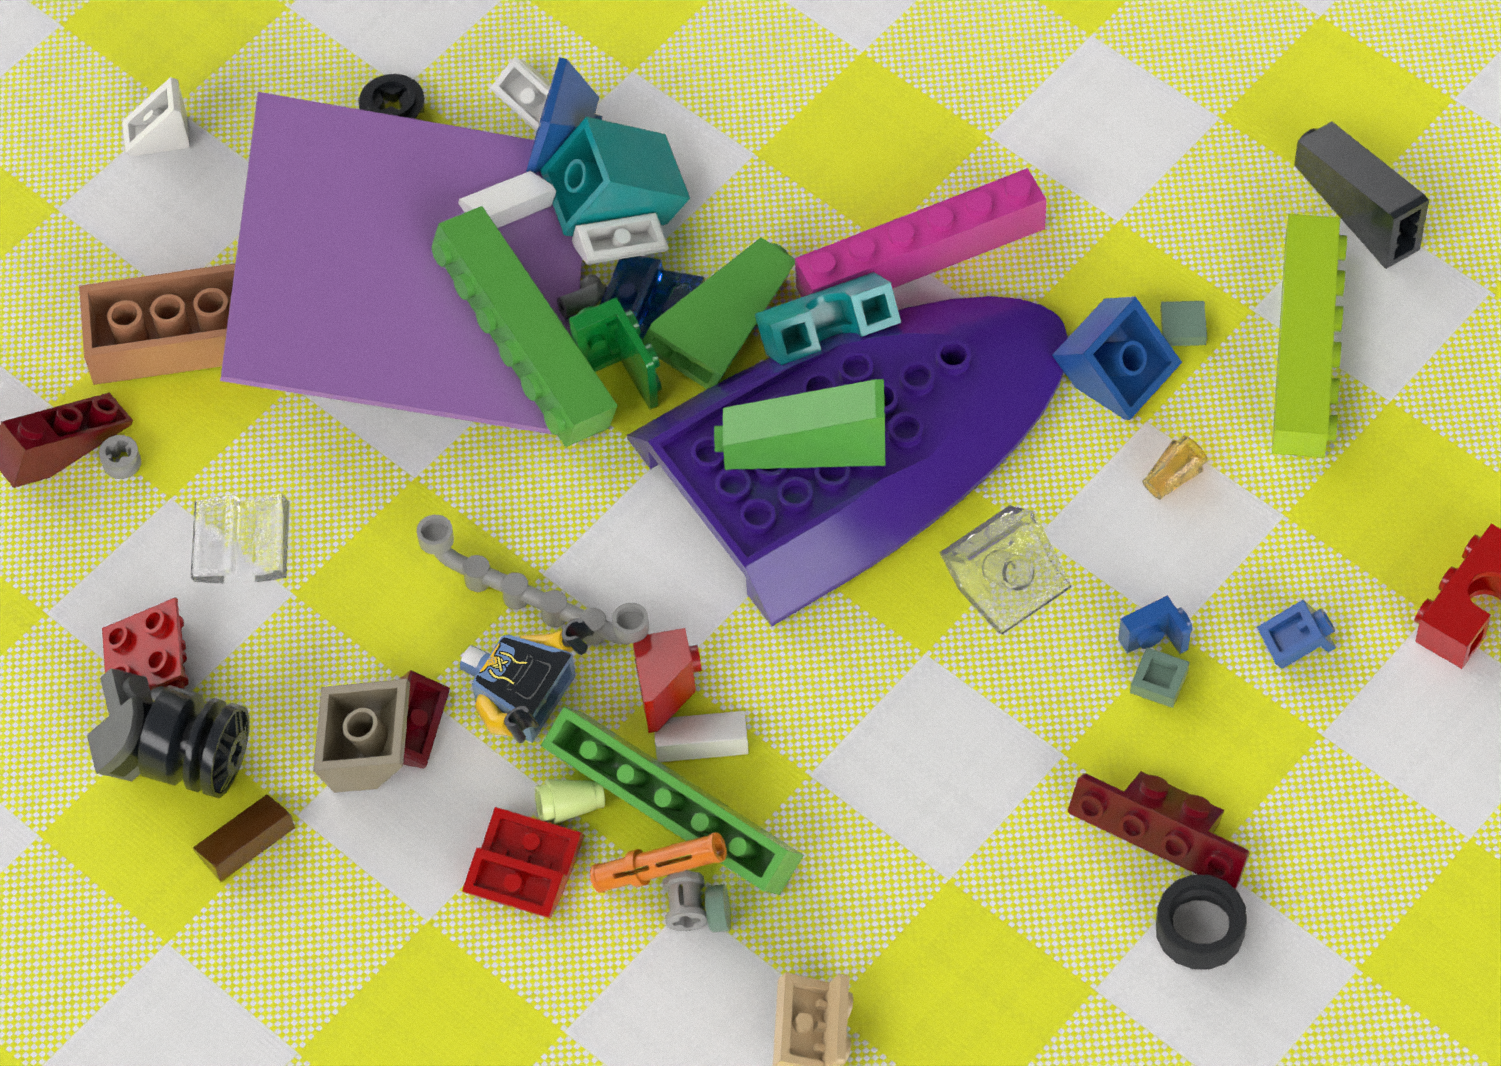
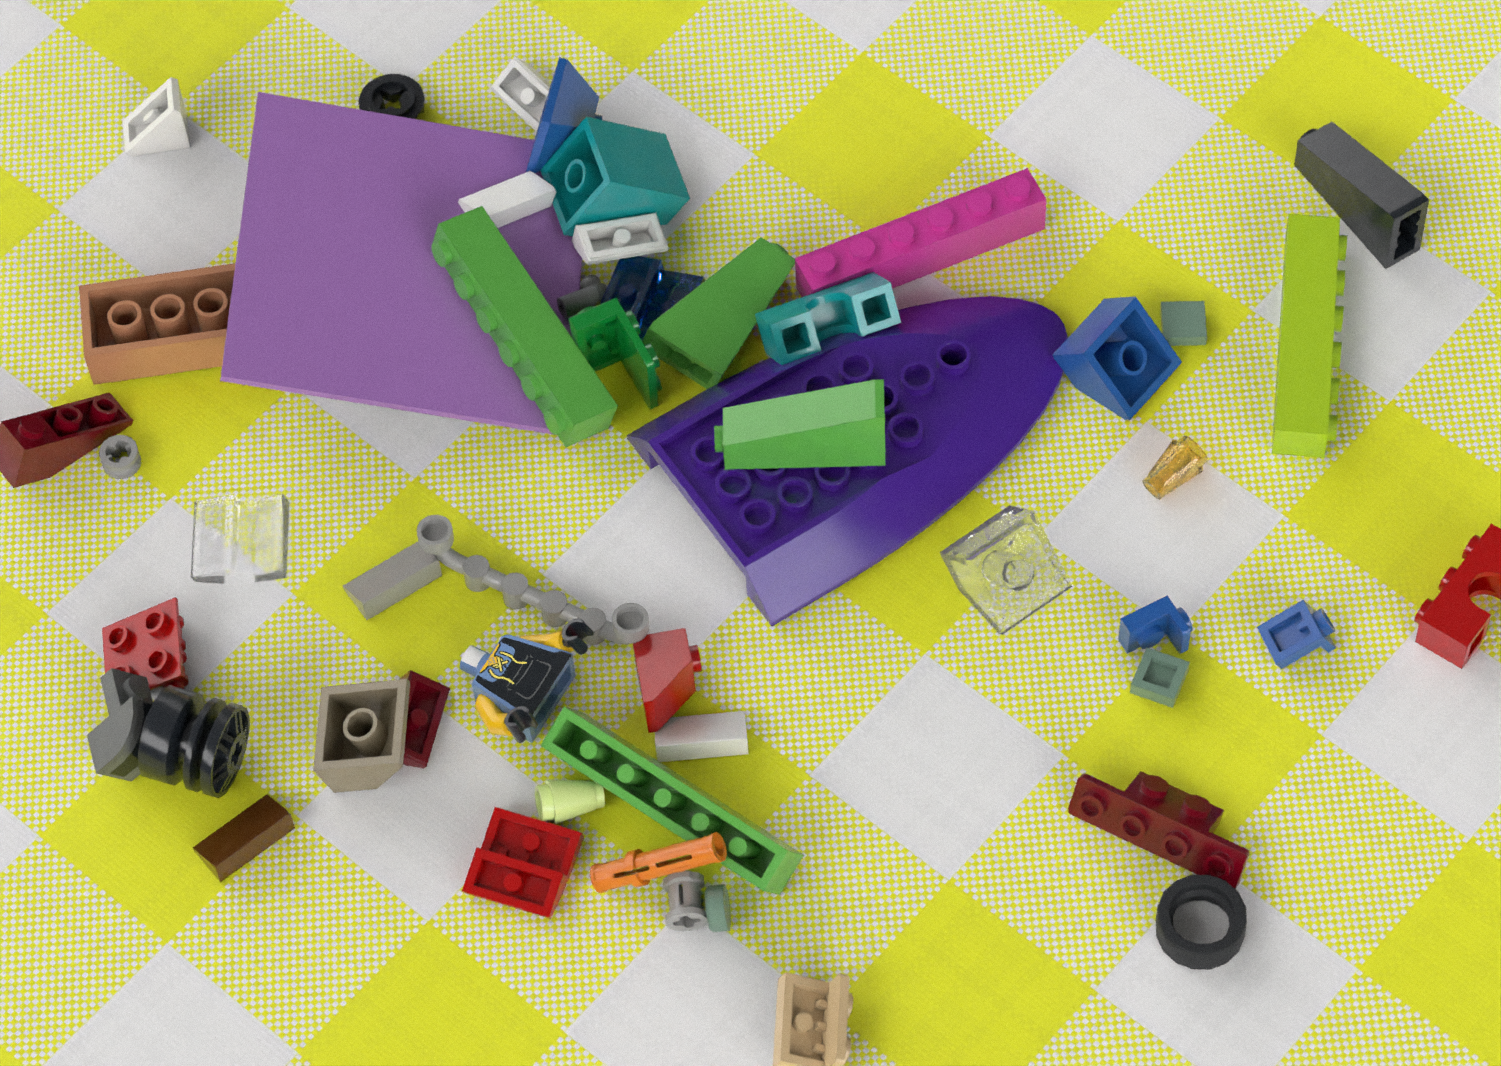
none -> light grey slope [343,542,442,620]

